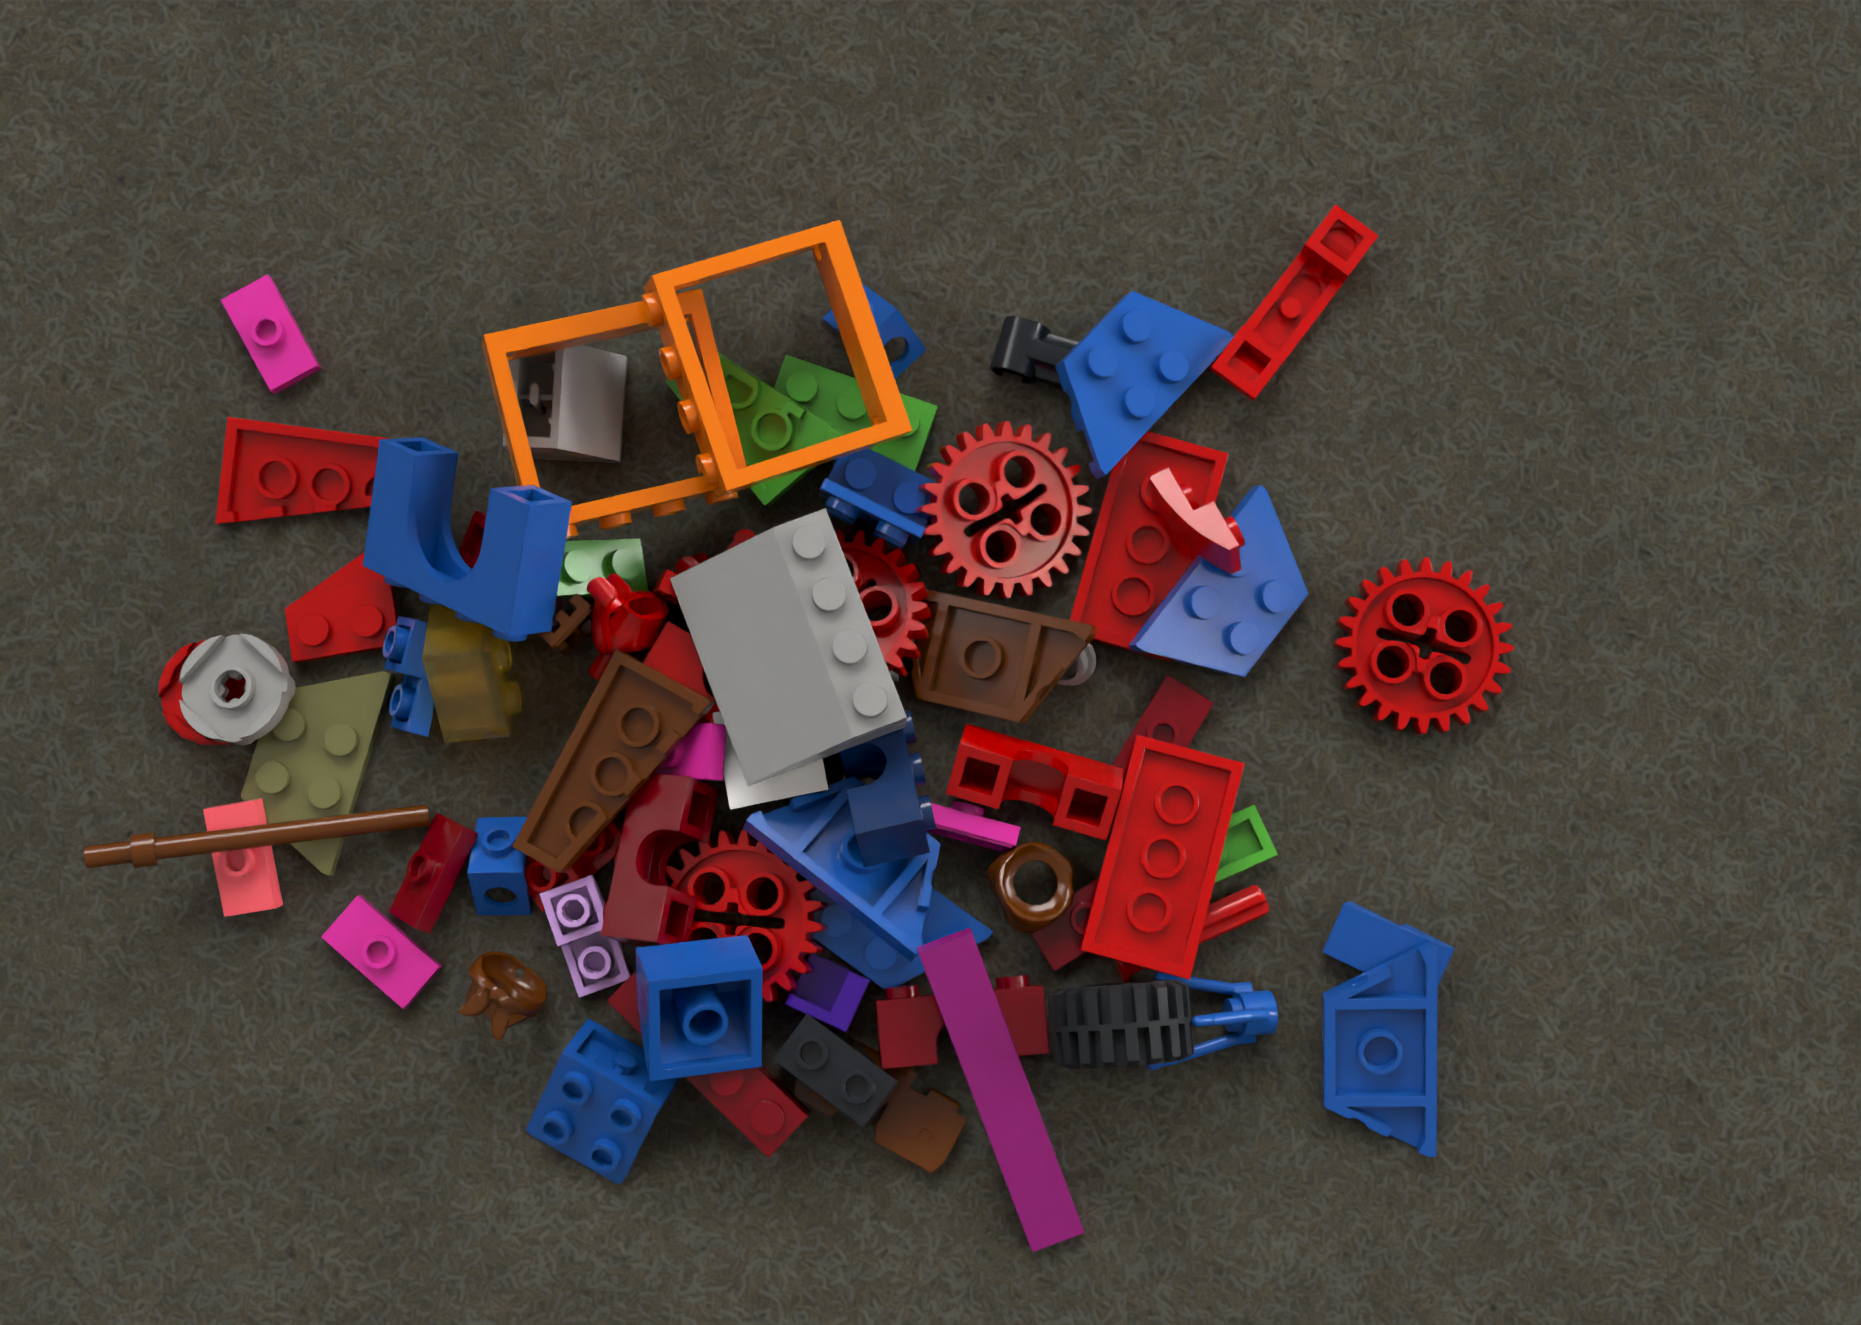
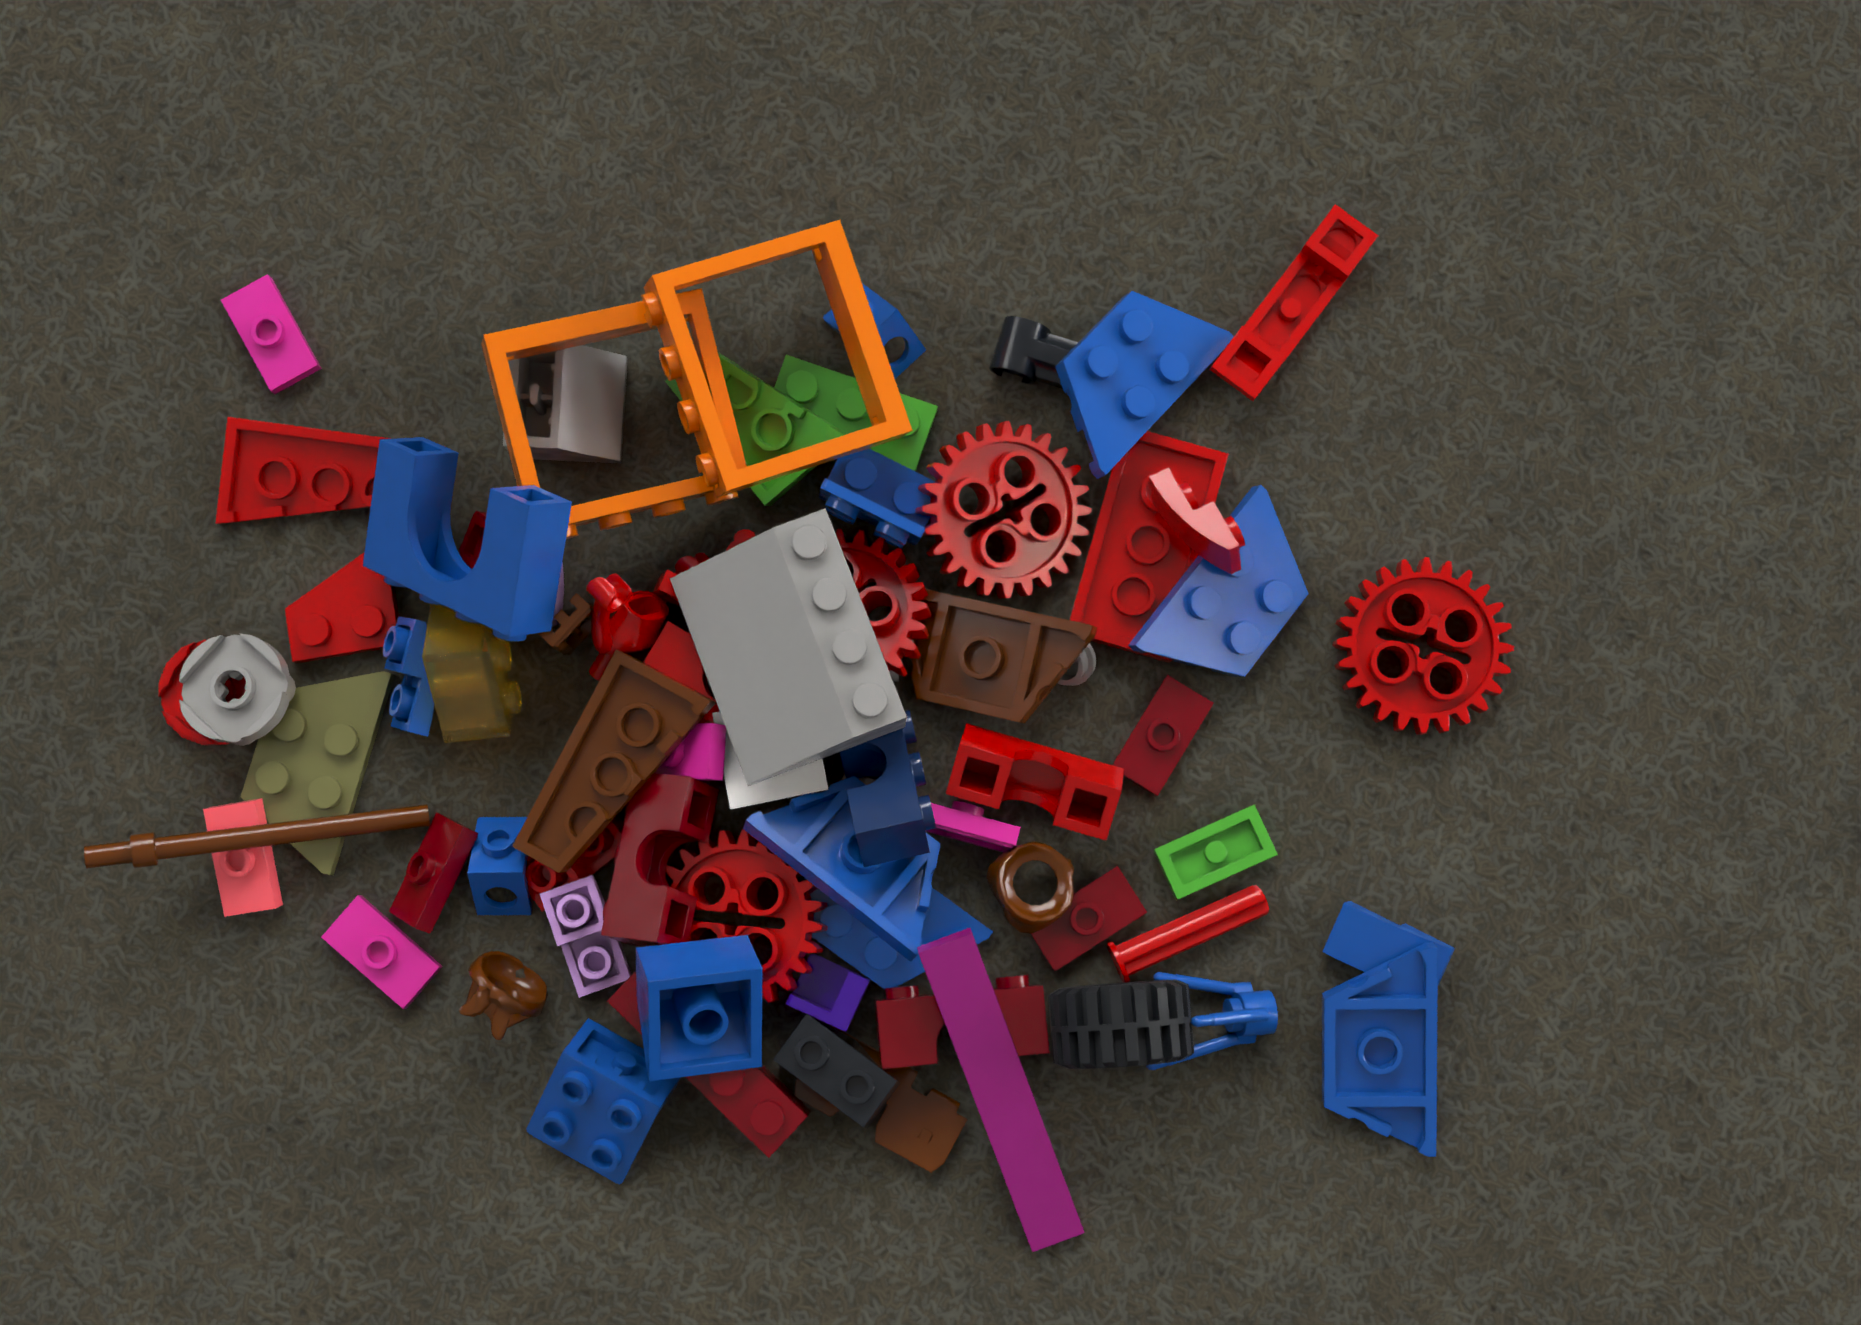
bright green plate [556,538,648,600] -> none
red plate [1080,735,1245,980] -> none

